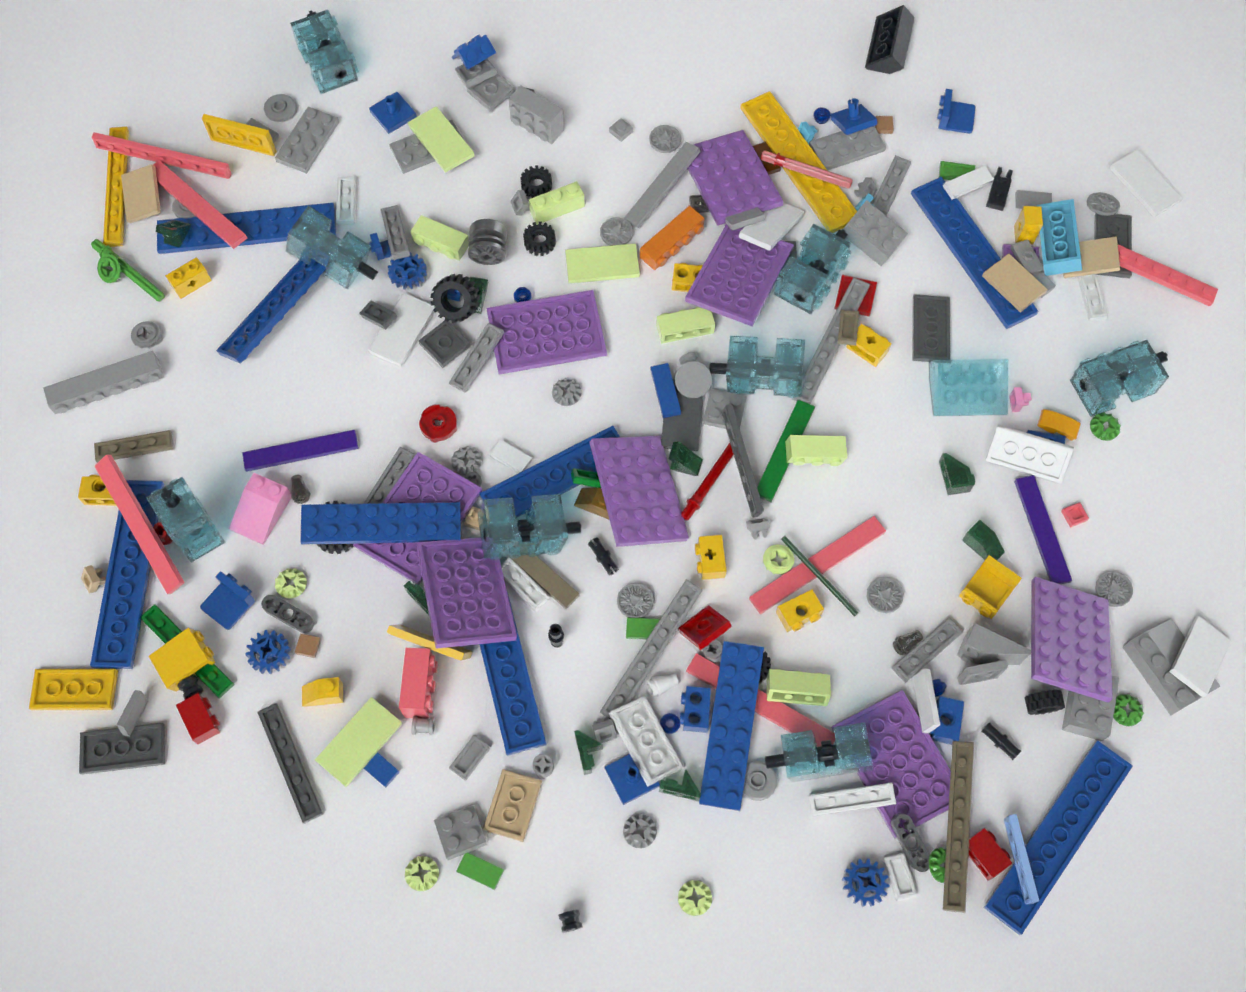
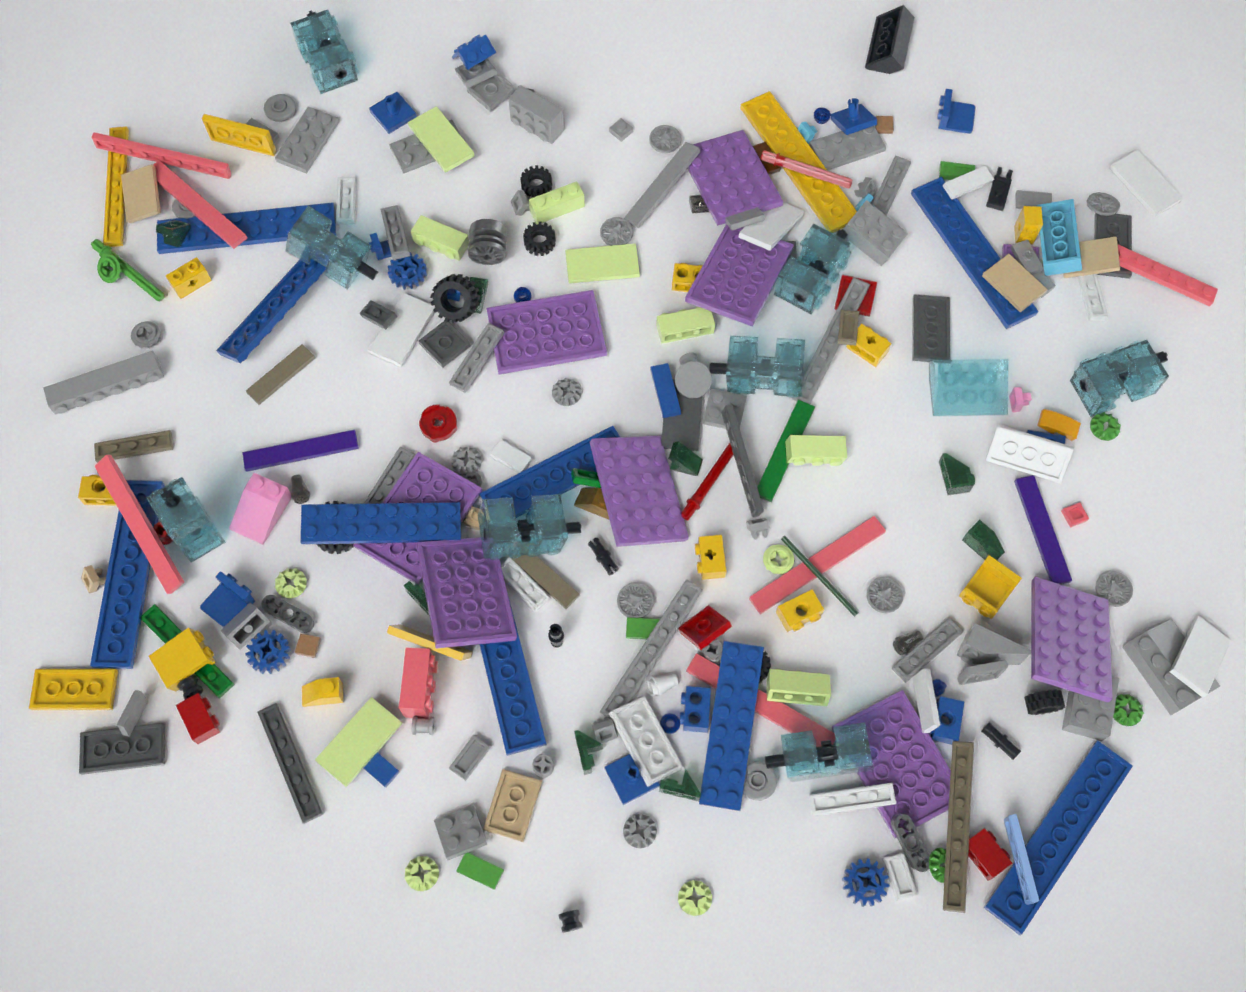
orange brick [640,205,705,270] -> none
none -> light grey brick [220,603,270,650]
none -> dark tan tile [246,344,315,405]

